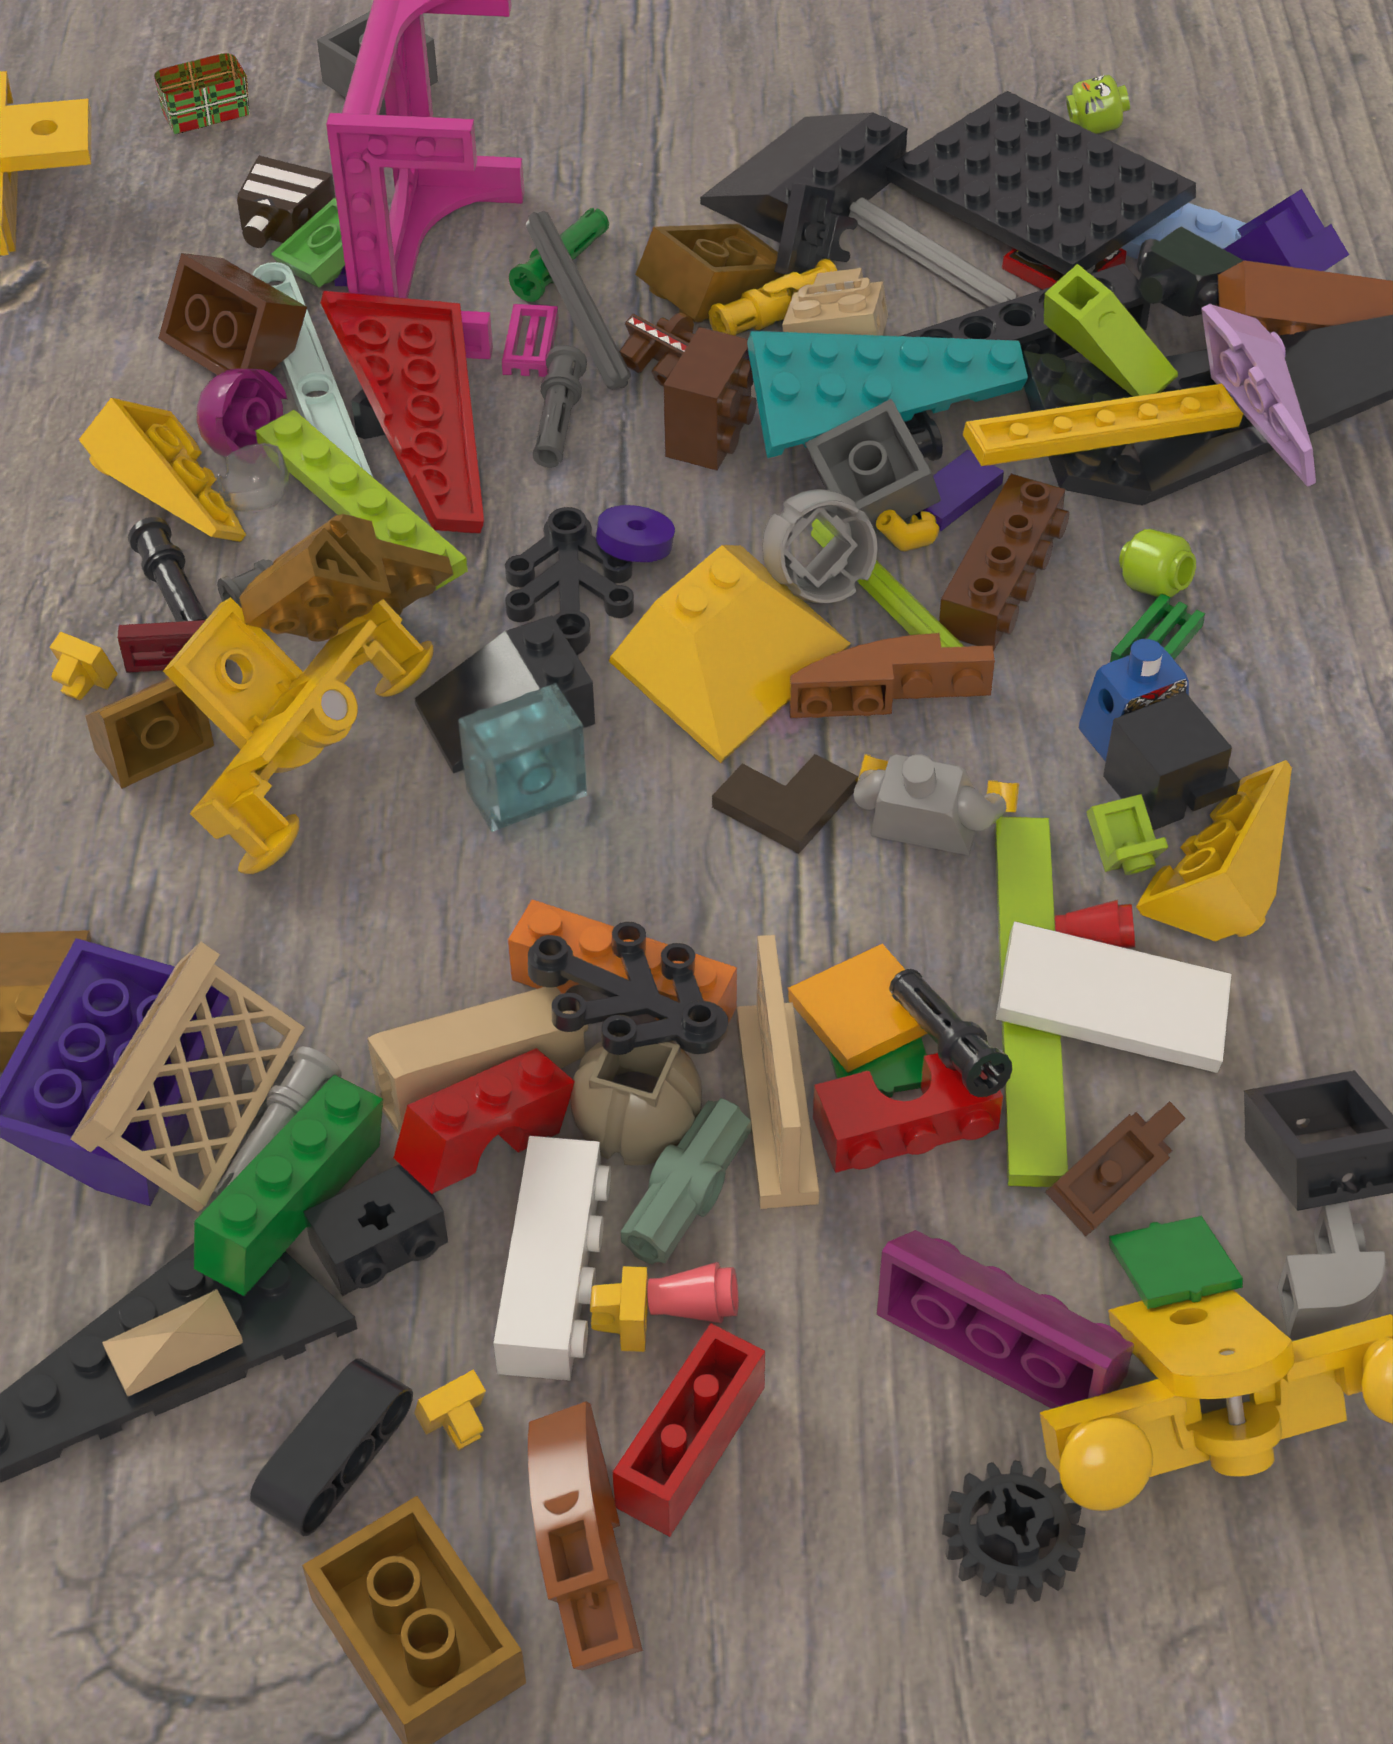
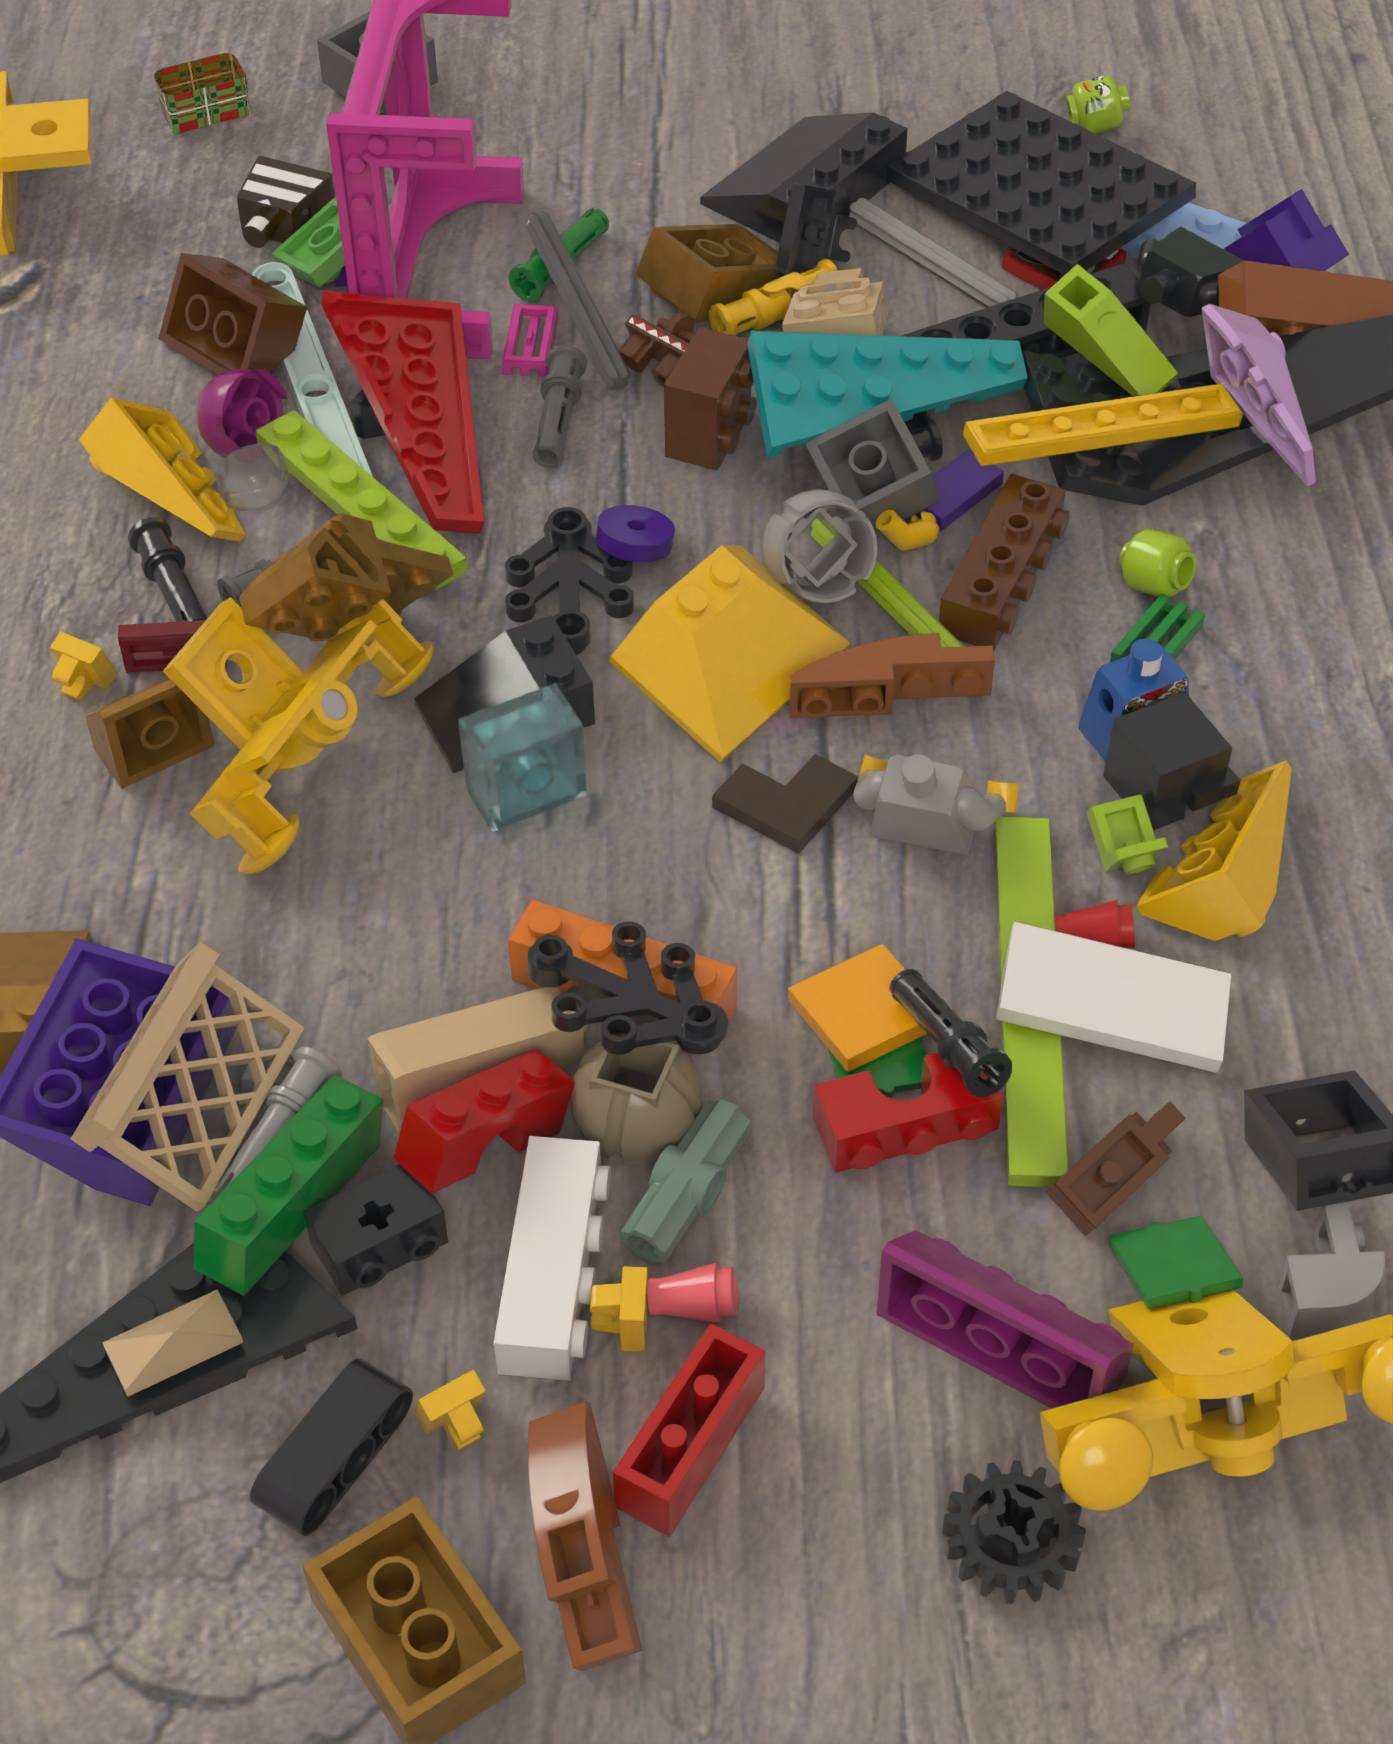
tan fence [737,935,819,1209] -> none

